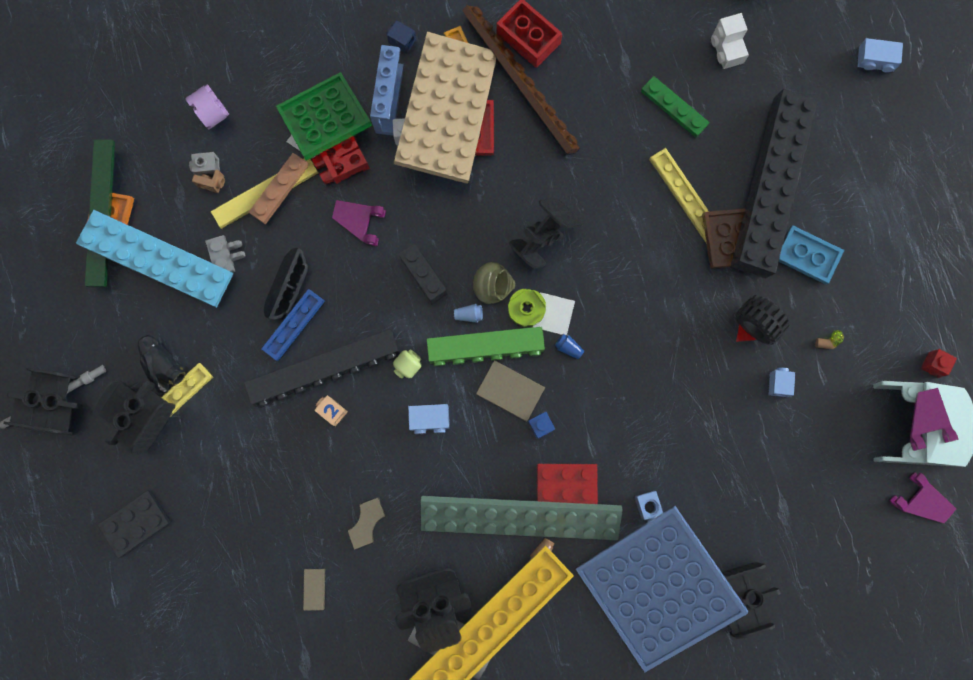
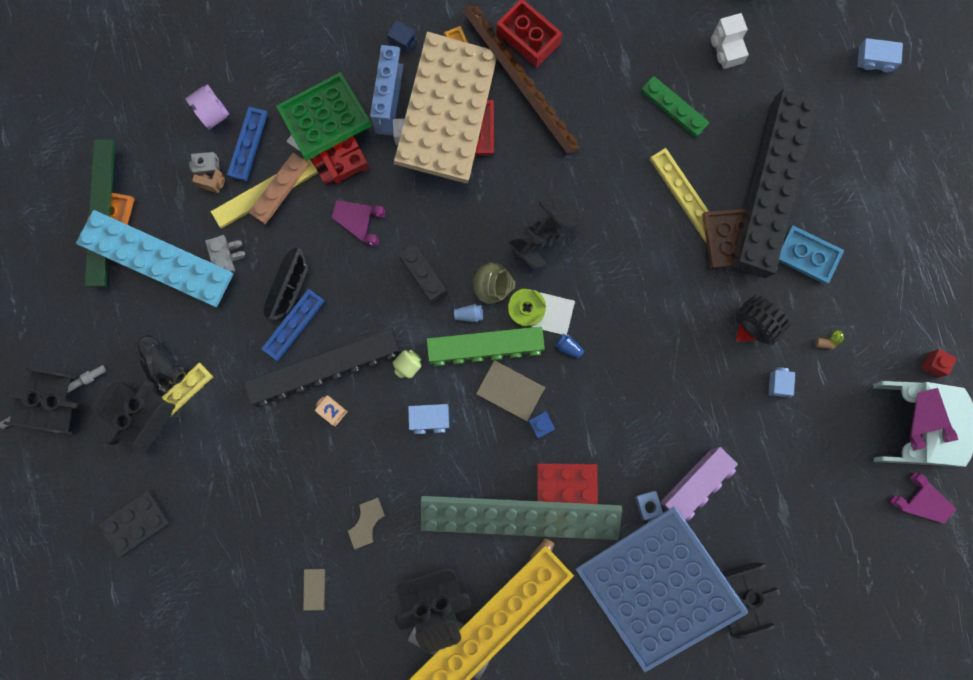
none -> blue plate [227,107,268,182]
none -> lavender brick [660,447,738,522]

